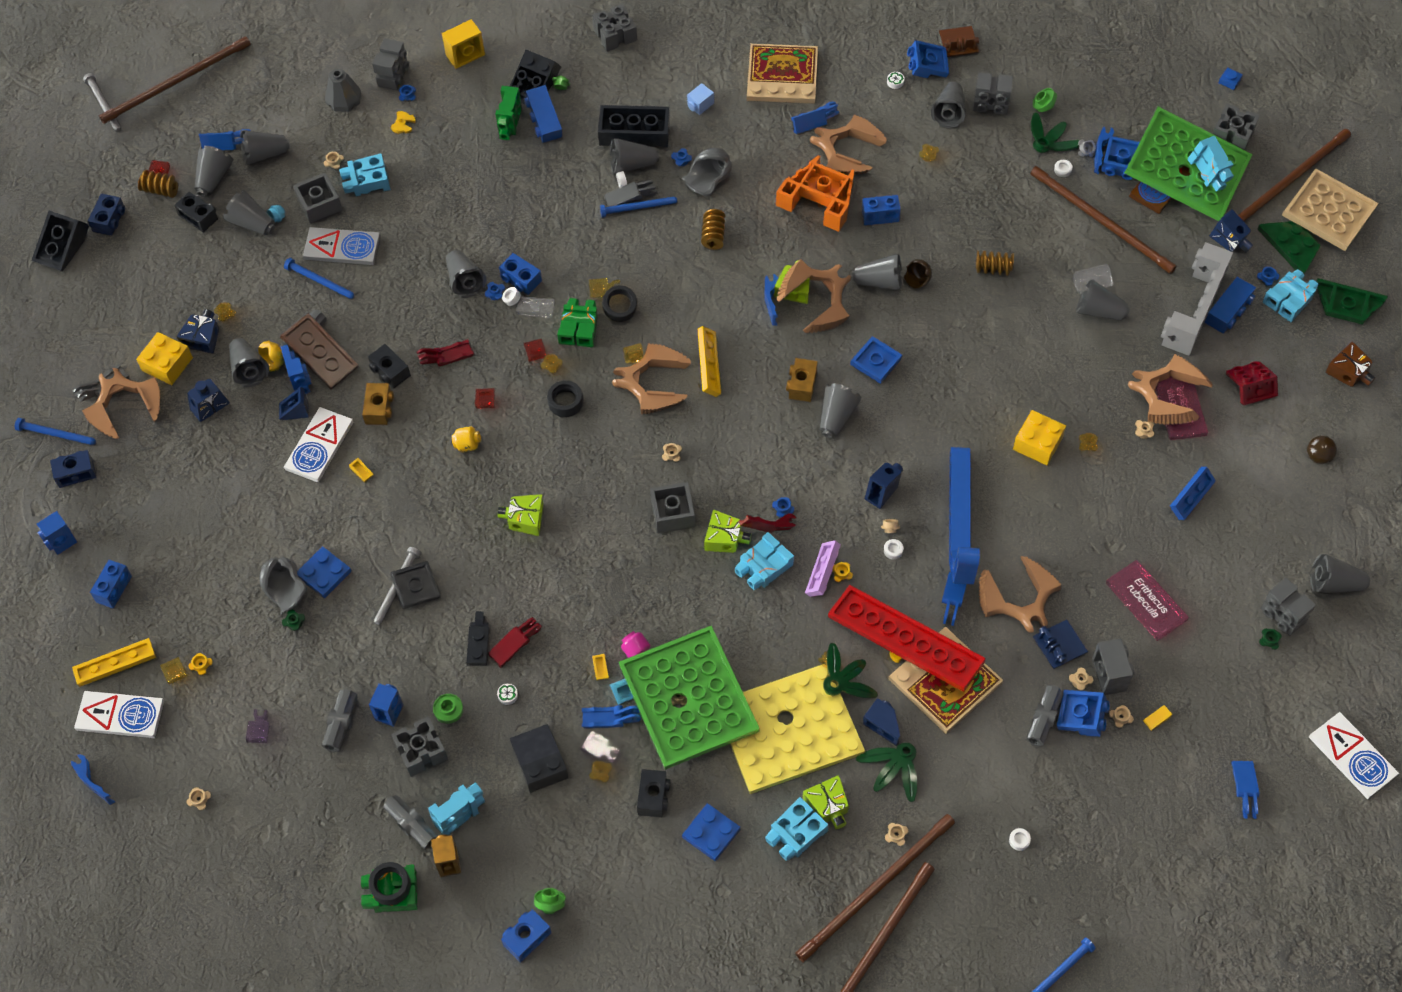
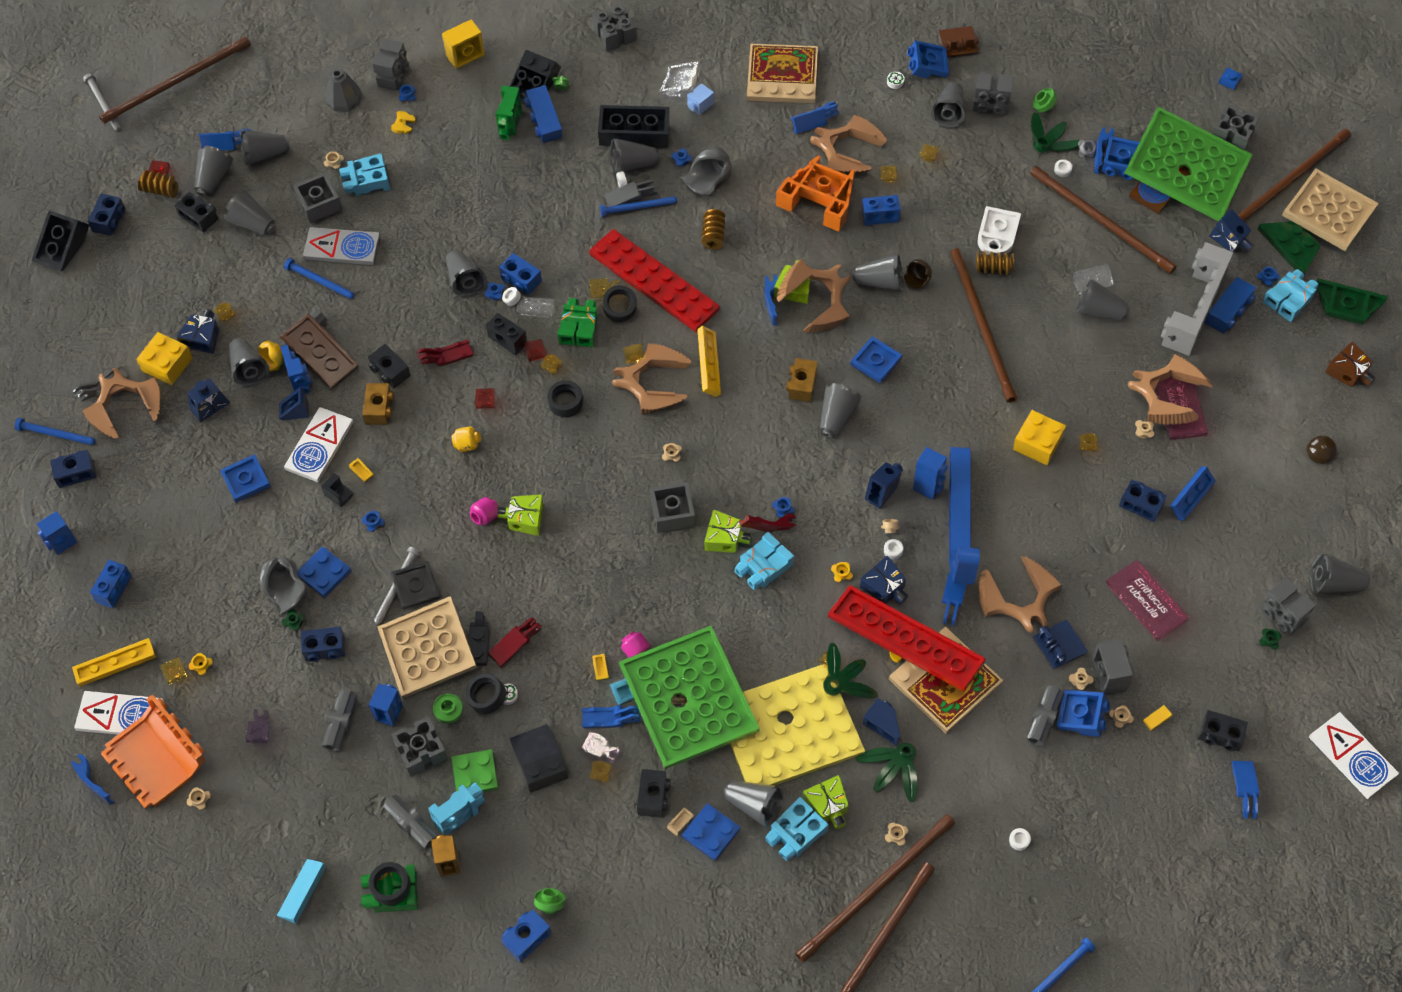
medium azure plate [267,205,285,222] -> none
lavender plate [805,541,841,597] -> none
medium azure hips [1187,136,1234,192] -> none
dark red bracket [1226,361,1278,405] -> none
none -> orange hinge [101,694,205,809]
none -> blue plate [220,454,271,503]
none -> medium azure slope [277,859,326,924]
none -> dark blue brick [301,626,345,662]
none -> black panel [321,473,353,507]
none -> blue plate [362,511,385,532]
none -> tan plate [378,596,478,699]
none -> bright green plate [452,749,499,793]
none -> black tyre [466,673,506,714]
none -> dark pink head [470,497,498,526]
none -> black brick [486,313,528,355]
none -> red plate [589,229,720,332]
none -> clear plate [660,62,701,101]
none -> tan piece [667,808,694,836]
none -> dark grey cone [724,780,784,827]
none -> dark blue torso [860,556,908,604]
none -> clear yellow plate [879,165,897,182]
none -> blue brick [913,447,948,500]
none -> reddish brown piece [950,248,1017,403]
none -> white plate [978,206,1021,257]
none -> dark blue brick [1119,479,1167,522]
none -> black brick [1198,710,1248,751]

